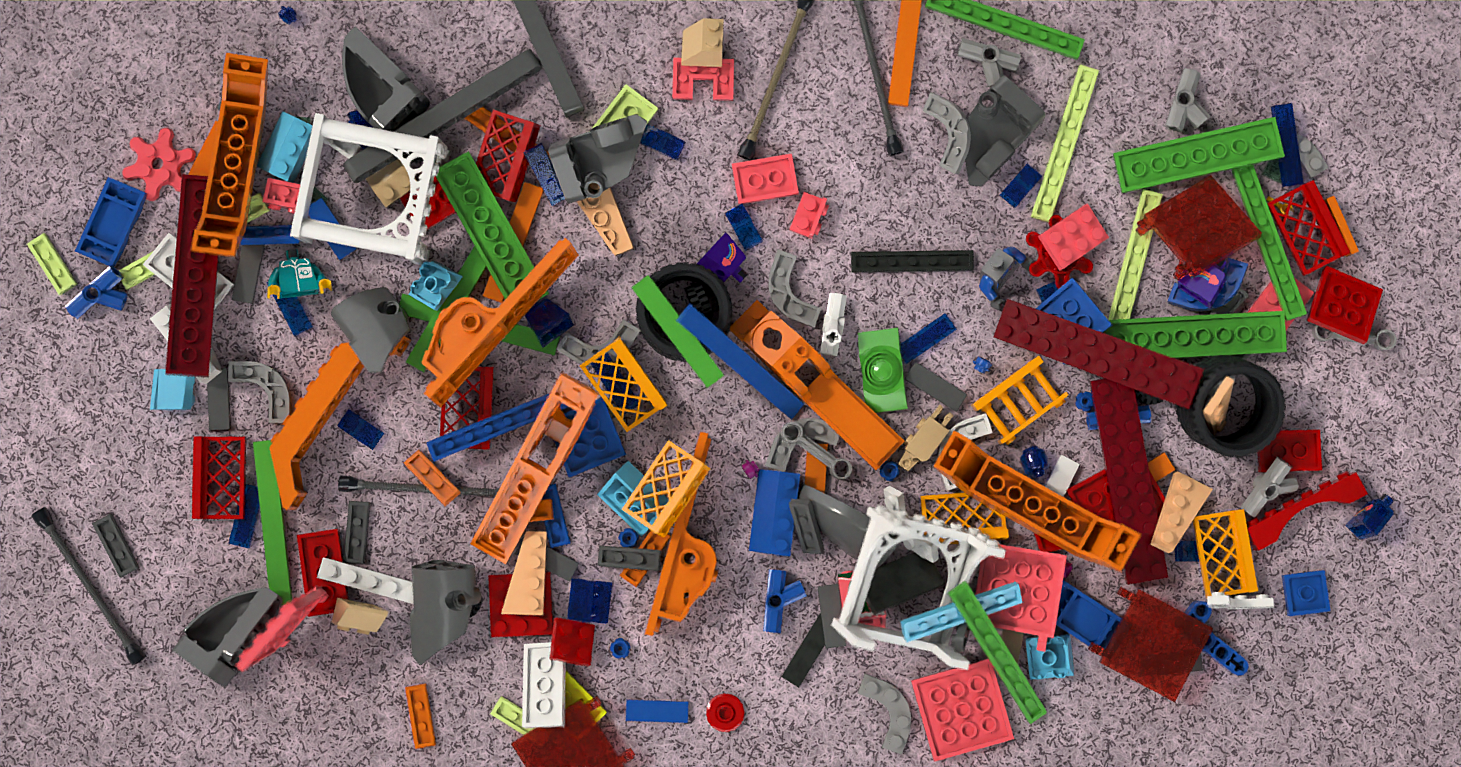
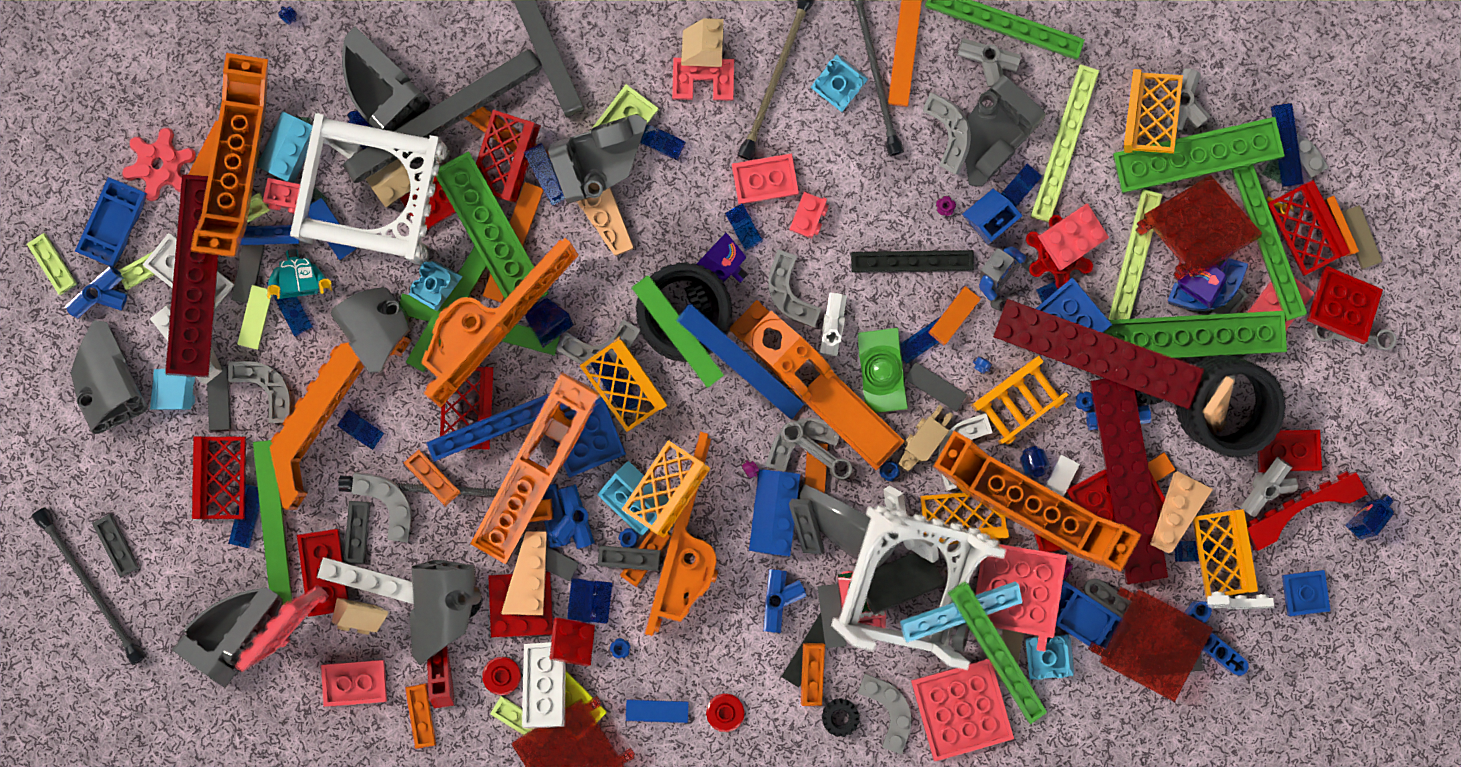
none -> dark grey panel [71,320,148,434]
none -> yellowish green tile [237,285,272,350]
none -> coral plate [321,660,387,707]
none -> light grey plate [351,472,412,543]
none -> red slope [427,646,455,709]
none -> red wheel [482,656,521,695]
none -> blue piece [550,484,595,549]
none -> orange tile [801,643,825,706]
none -> medium azure slope [811,54,868,112]
none -> black tyre [822,698,860,737]
none -> orange tile [928,286,981,346]
none -> magenta plate [936,196,956,216]
none -> blue slope [962,188,1022,245]
none -> dark grey plate [1084,578,1141,622]
none -> light orange fence [1124,69,1183,154]
none -> dark tan tile [1342,205,1382,270]

